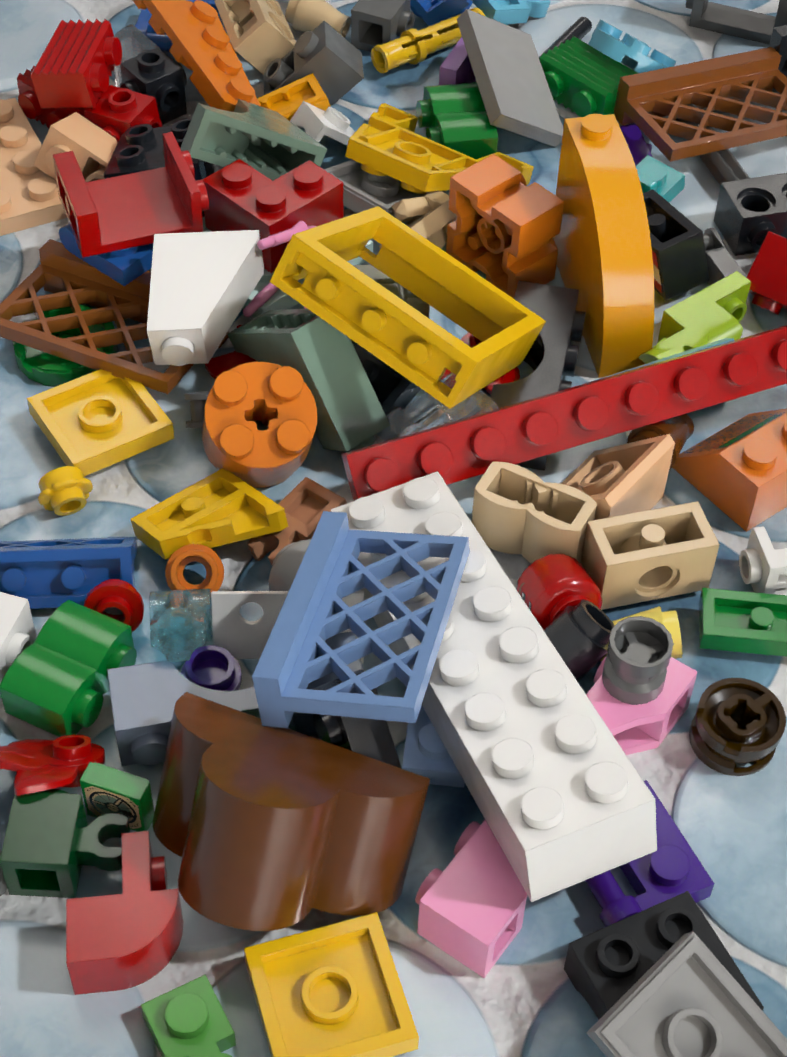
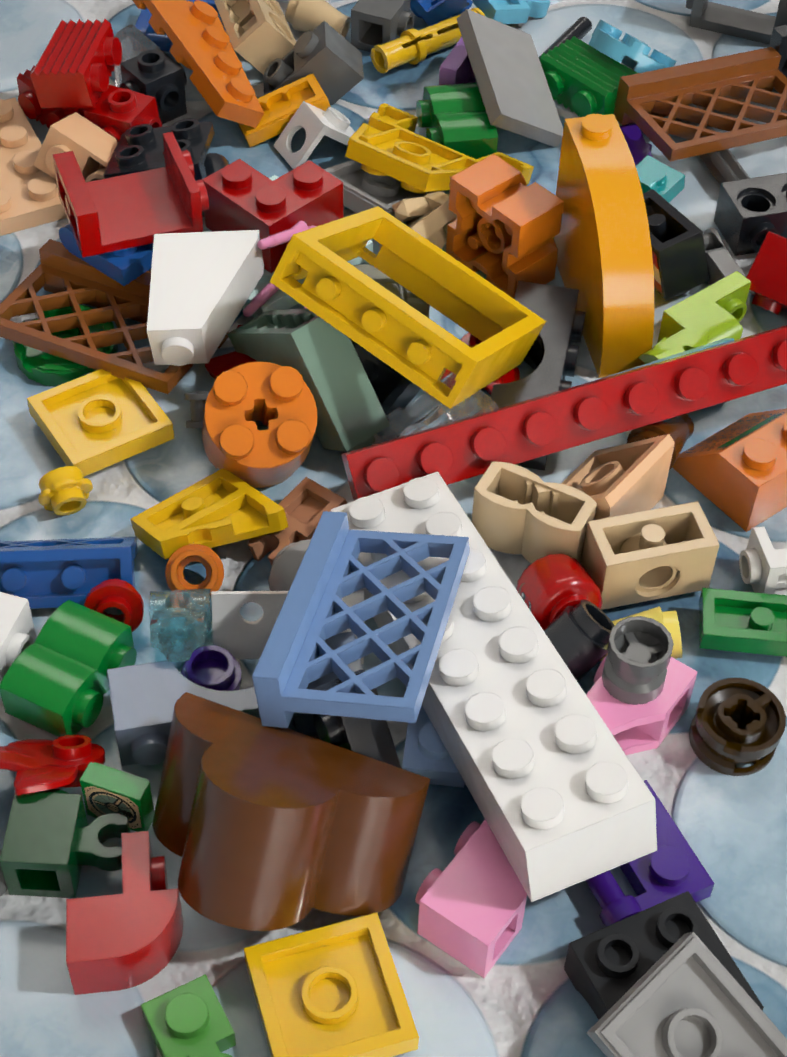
sand green arch [180,99,327,181] -> none

